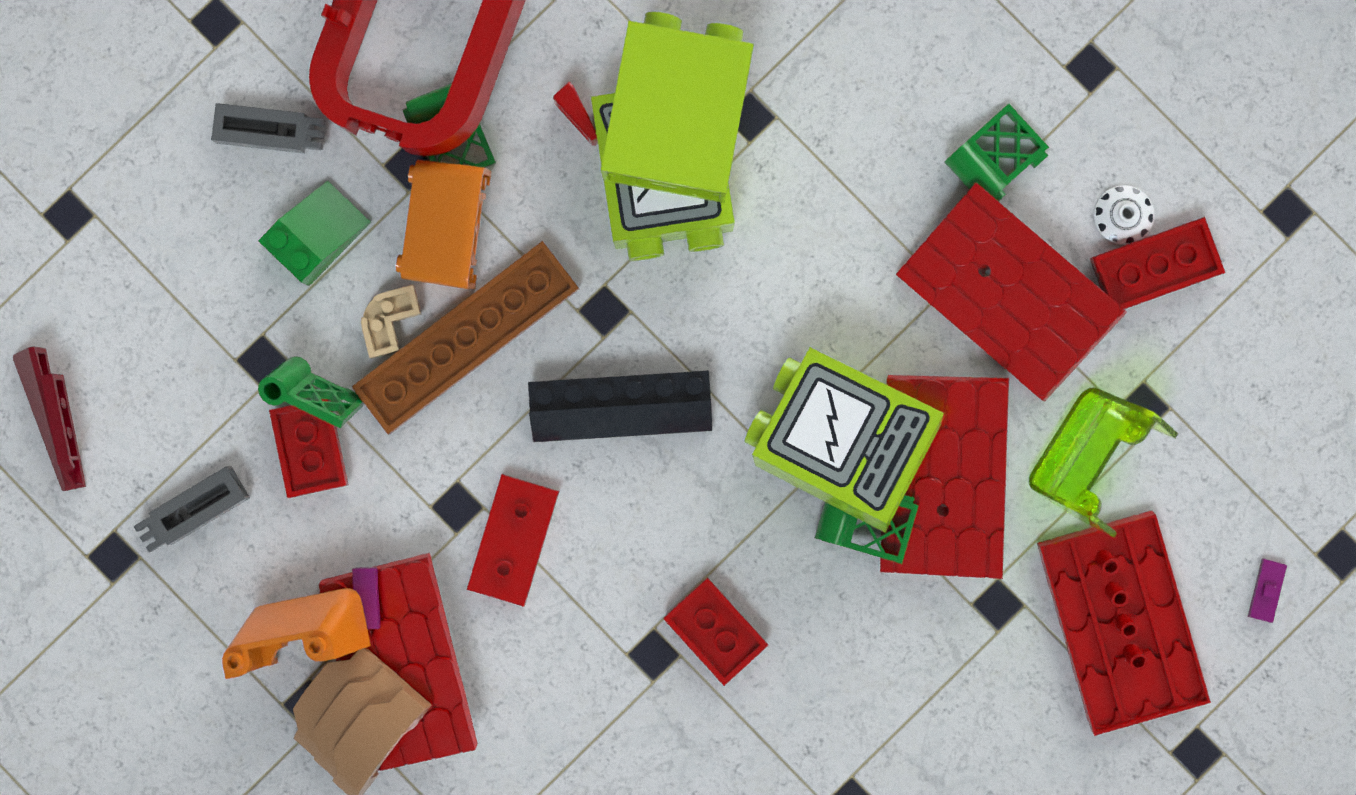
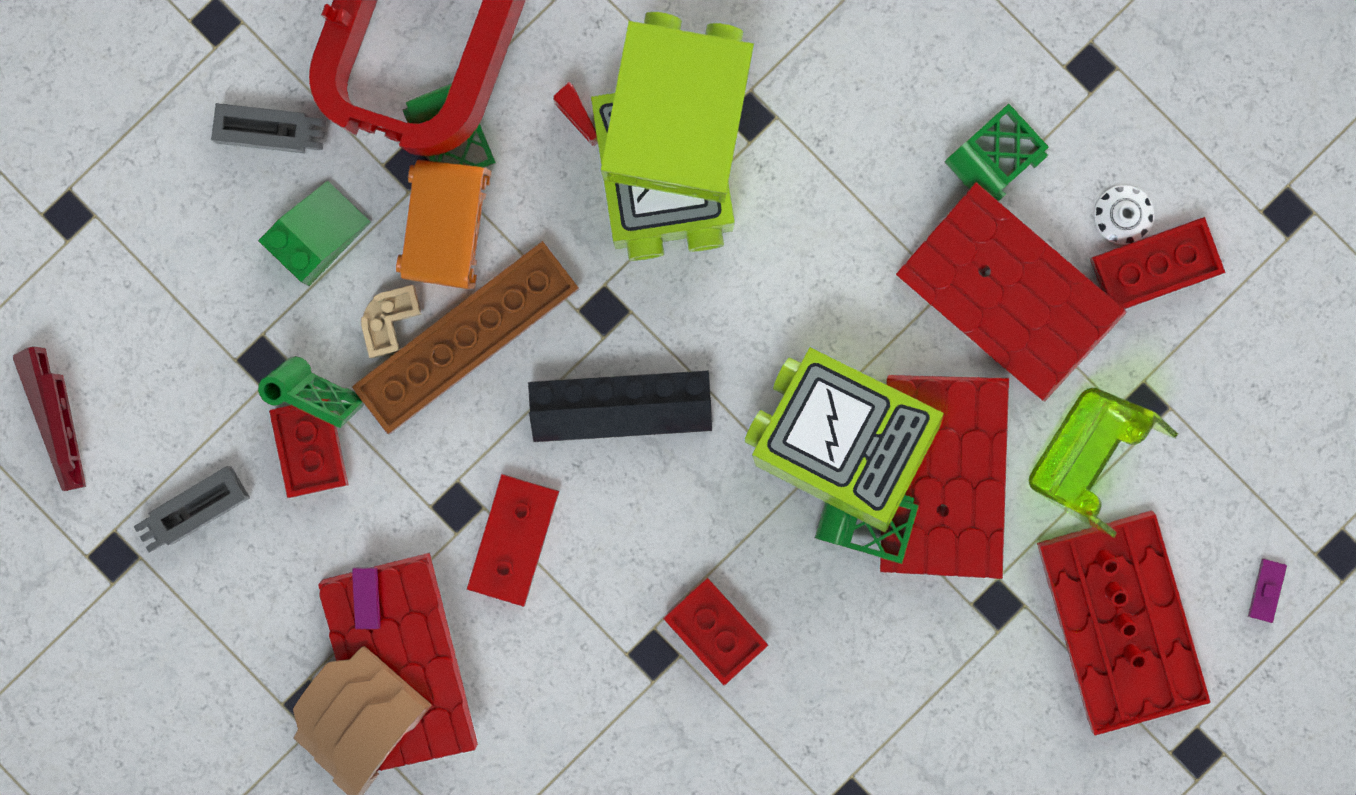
orange windscreen [222,588,371,679] -> none

